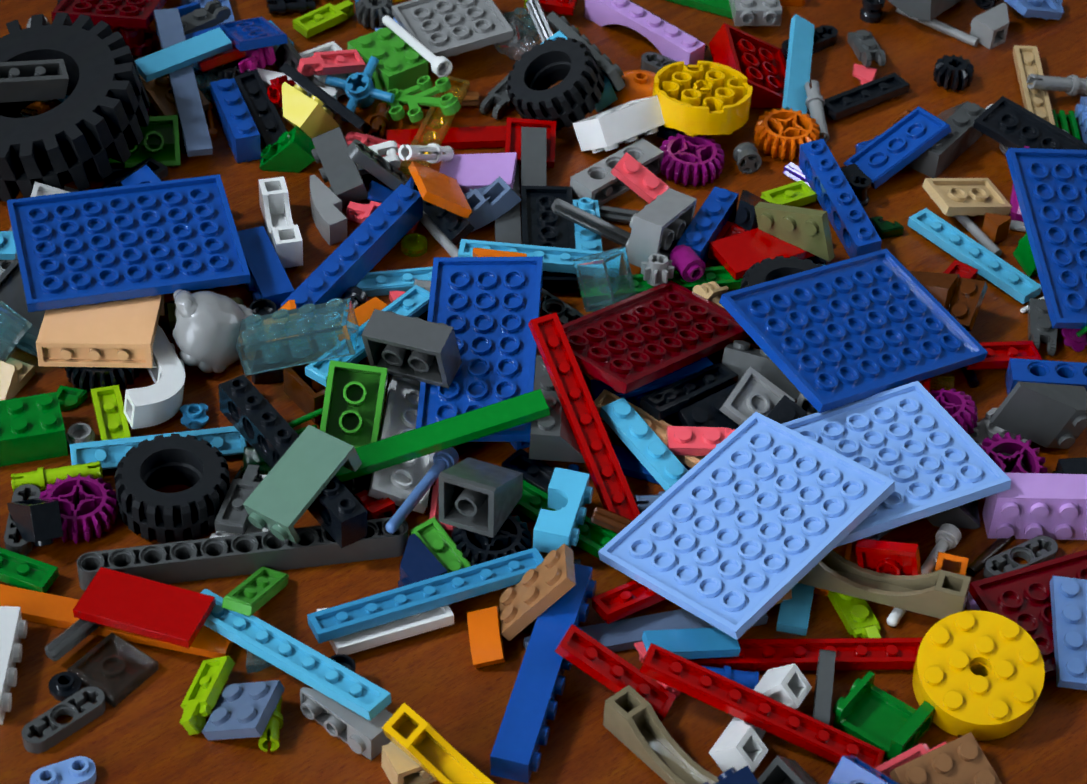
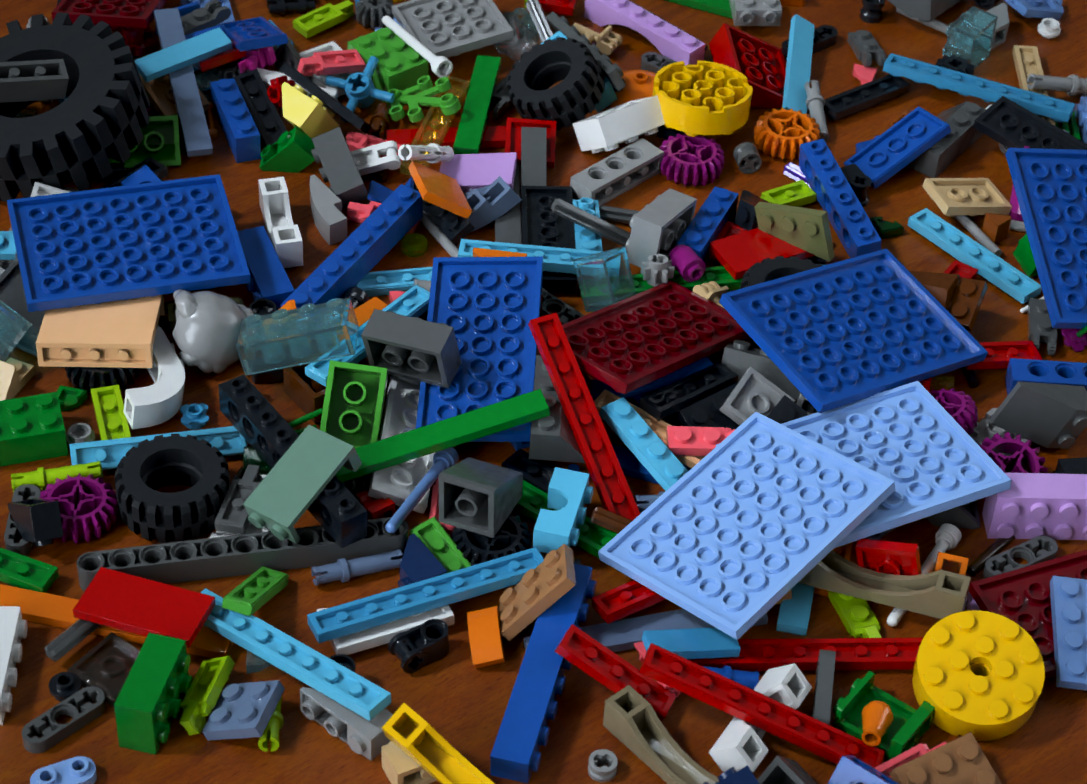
dark grey beam [345,139,409,191] -> none
coral hinge [611,152,669,204] -> none
none -> green brick [114,633,192,755]
none -> sand blue pin [311,549,403,586]
none -> black piece [388,619,449,673]
none -> green tile [453,55,501,154]
none -> tan arm [573,22,623,55]
none -> light grey bush [588,749,618,782]
none -> orange cone [862,700,894,746]
none -> dark azure plate [882,53,1075,122]
none -> clear light blue piece [942,6,998,69]
none -> white plate [1037,18,1061,39]

